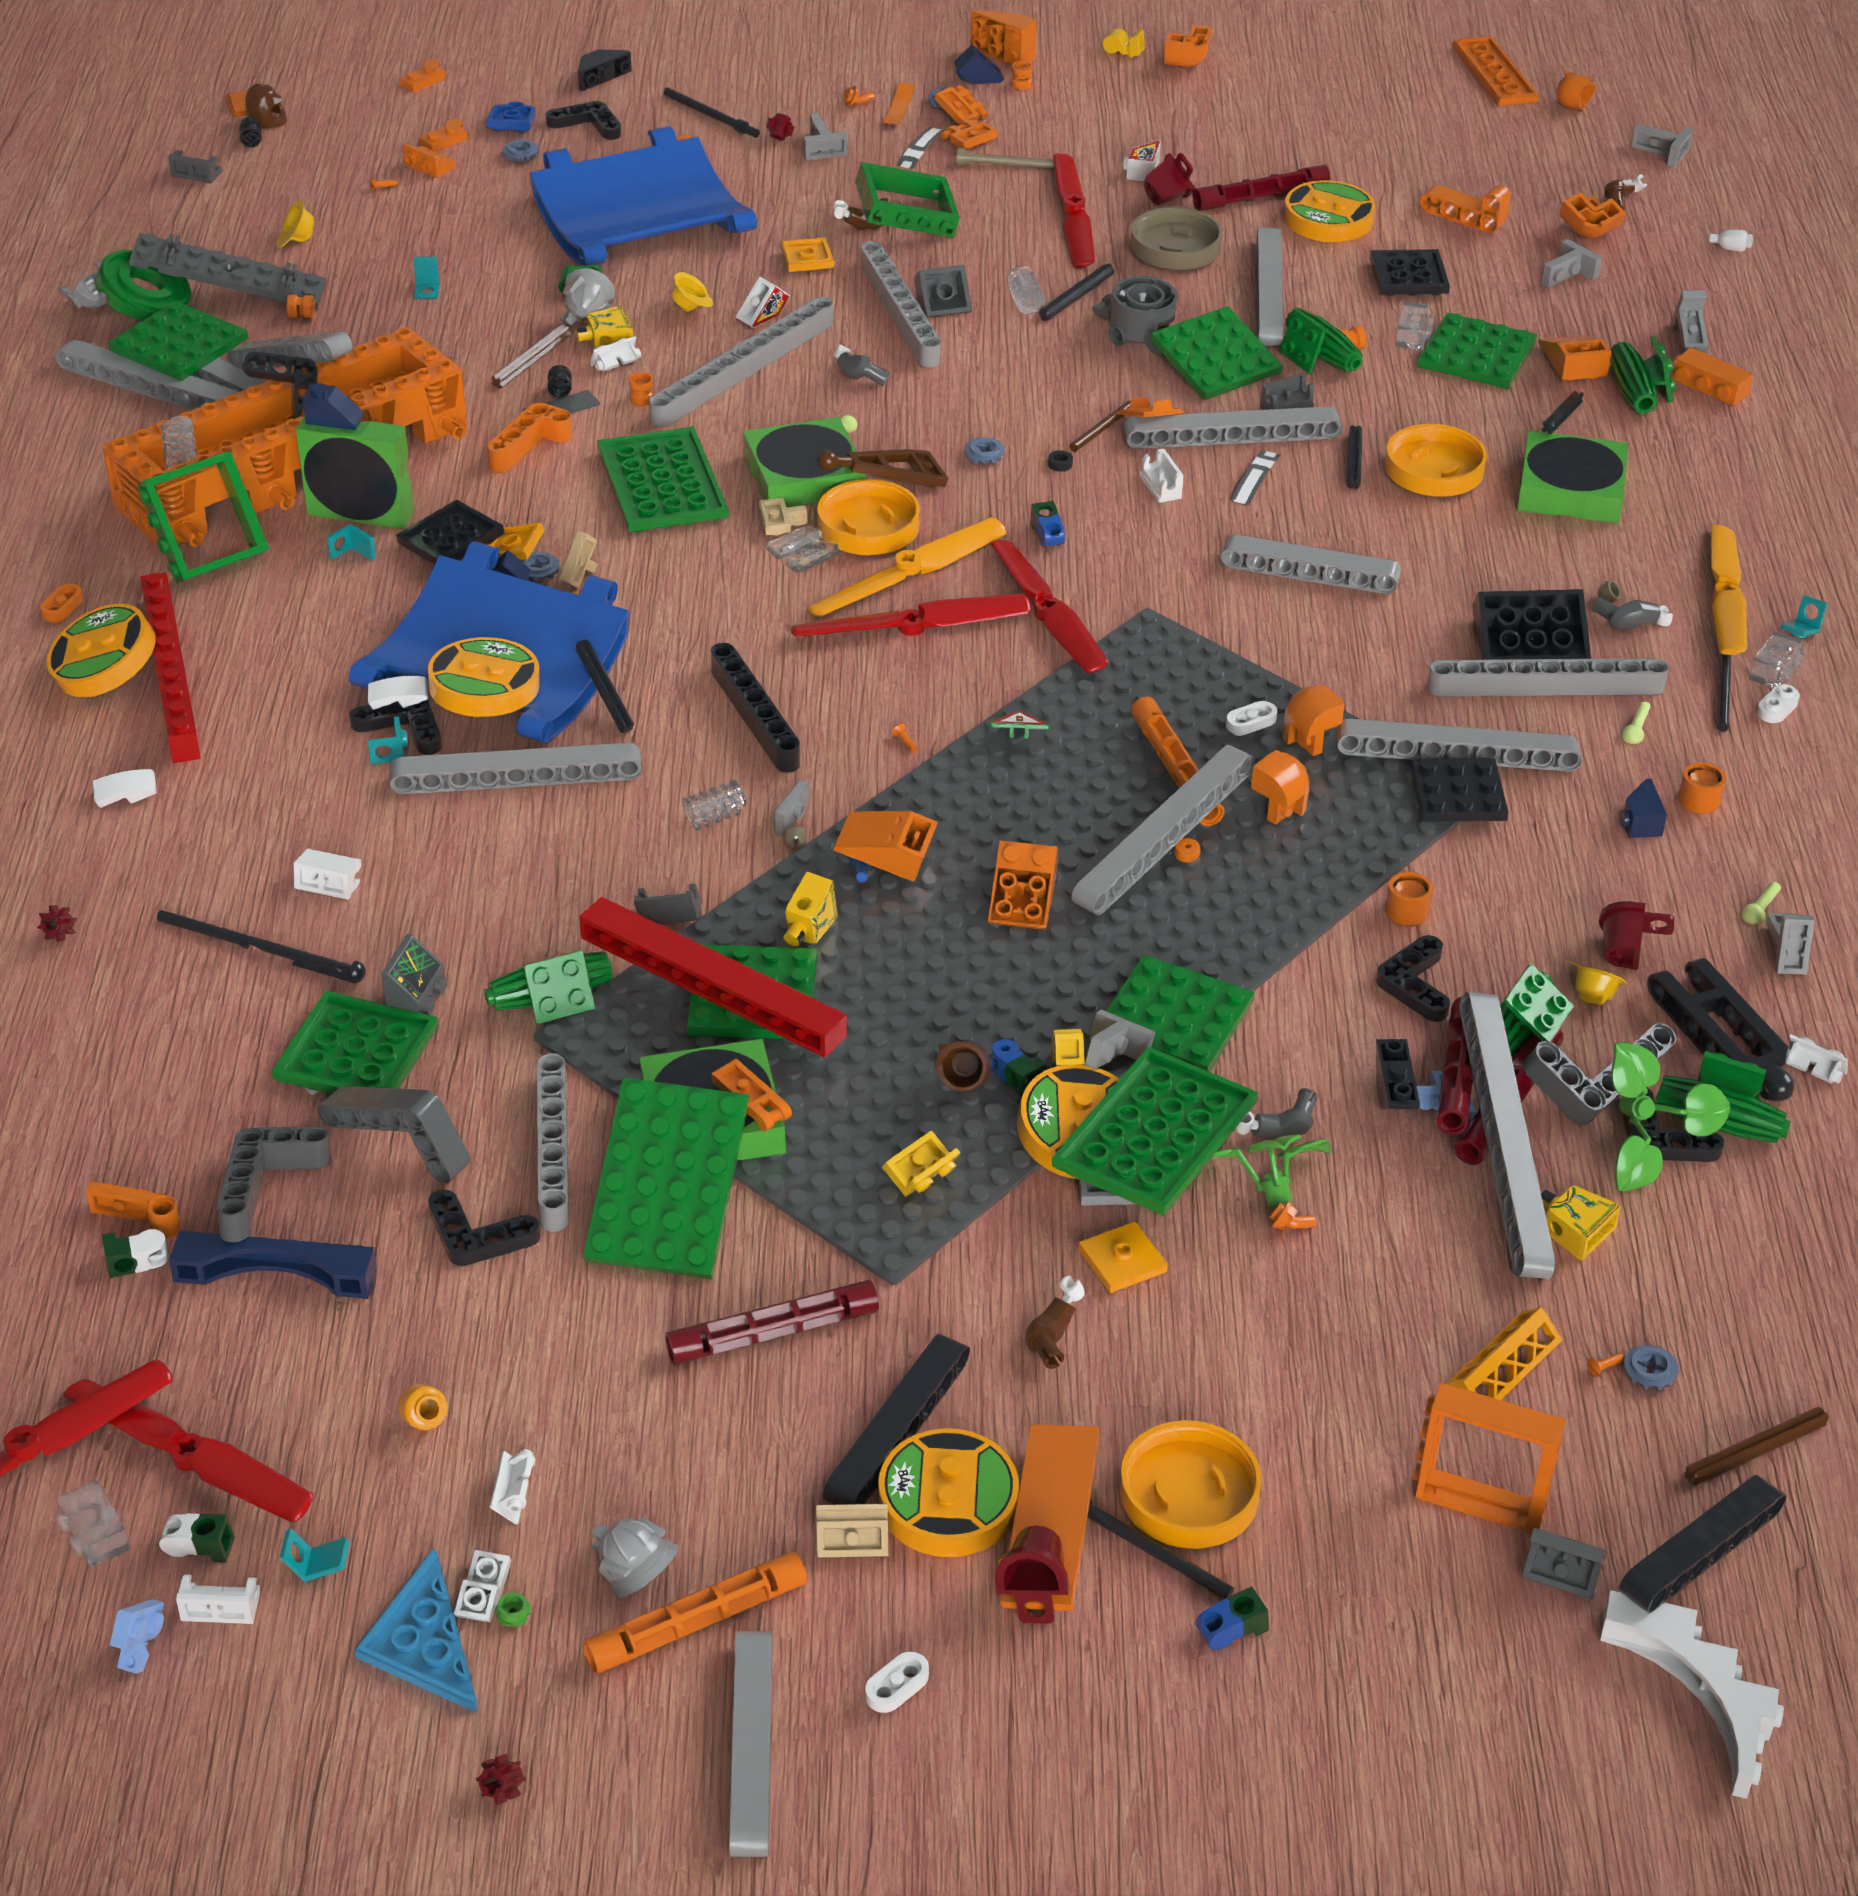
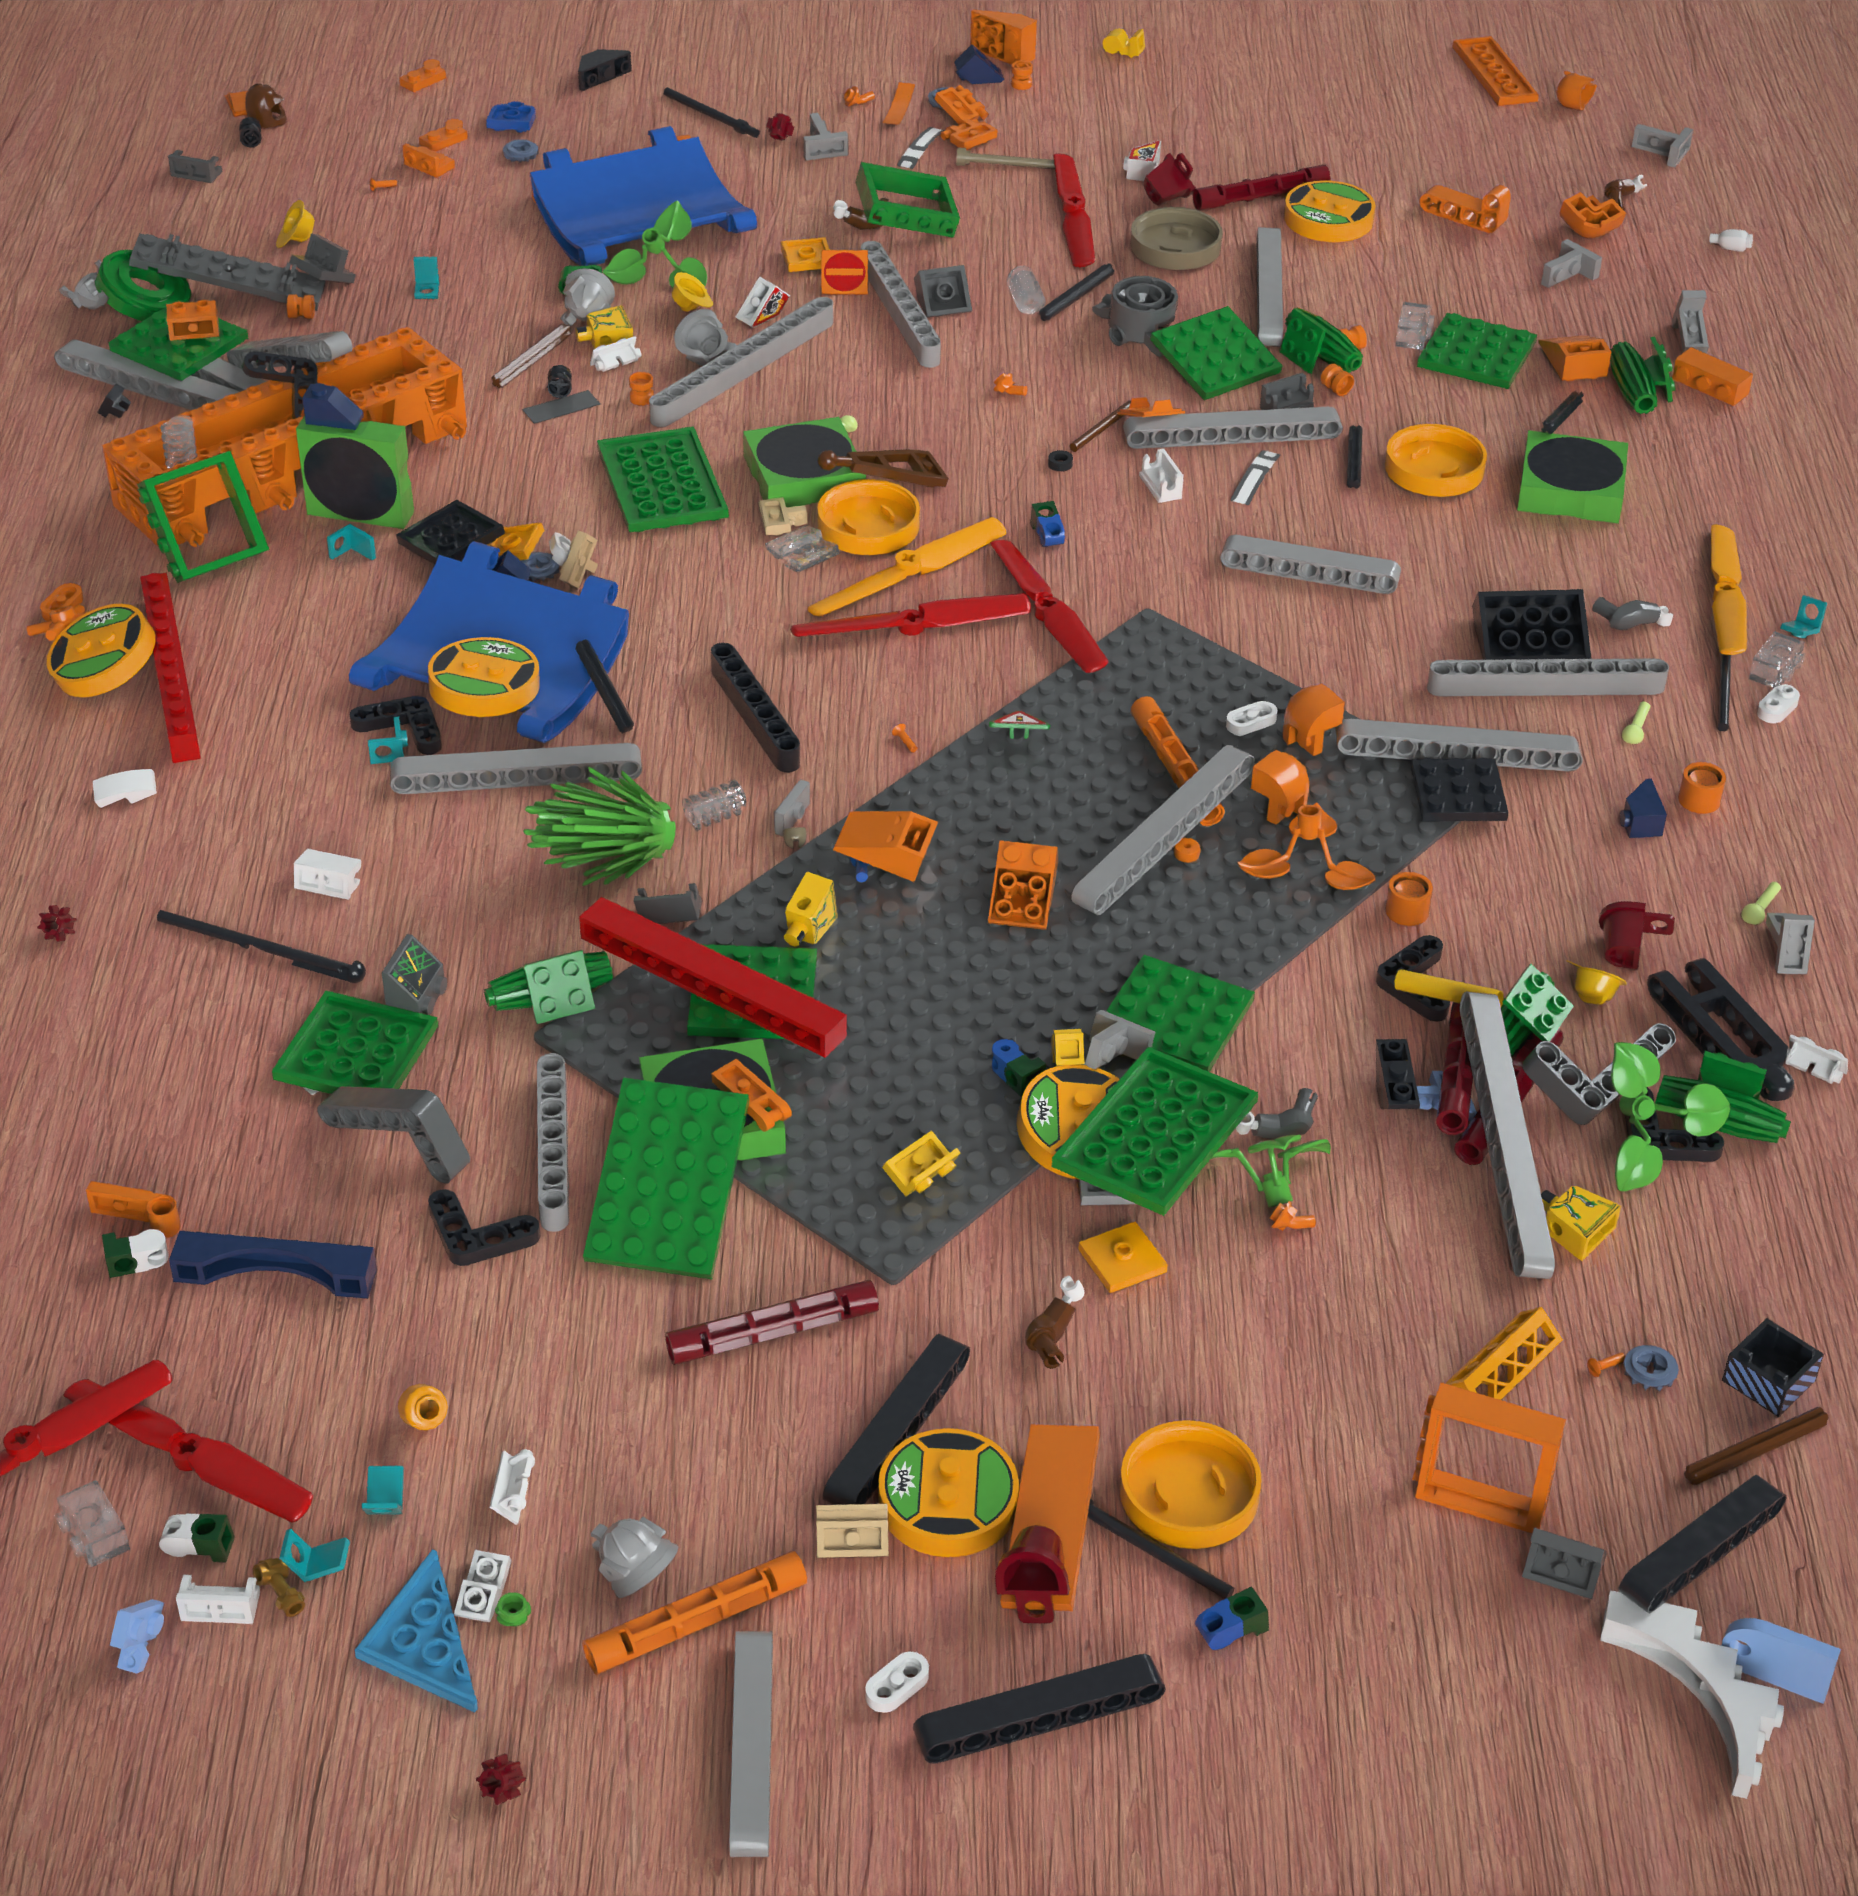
dark grey beam [217,1127,331,1242] -> none
white slope [368,676,428,710] -> none
orange beam [487,403,572,473] -> none
black beam [546,101,622,140] -> none
dark grey arm [834,344,890,386] -> none
reddish brown piece [936,1041,991,1092] -> none
sand blue gear [965,437,1005,465] -> none
orange brick [1164,25,1213,68] -> none
black plate [1369,249,1450,296] -> none
dark tan hinge [1598,580,1621,602] -> none
none -> orange bar [27,605,87,641]
none -> black tile [97,384,131,418]
none -> orange brick [166,300,219,341]
none -> pearl gold bar [253,1558,305,1617]
none -> dark grey bracket [289,234,356,283]
none -> teal bracket [362,1466,404,1515]
none -> bright green plant [523,767,676,886]
none -> white plate [549,532,571,566]
none -> bright green plant [603,200,708,289]
none -> light grey helmet [674,309,737,366]
none -> piece [821,250,868,295]
none -> black beam [913,1654,1166,1764]
none -> orange plate [993,373,1028,396]
none -> orange plant [1237,802,1375,890]
none -> orange wheel [1320,364,1354,396]
none -> yellow piece [1395,969,1504,1007]
none -> black container [1722,1318,1824,1417]
none -> light blue tile [1722,1618,1841,1704]

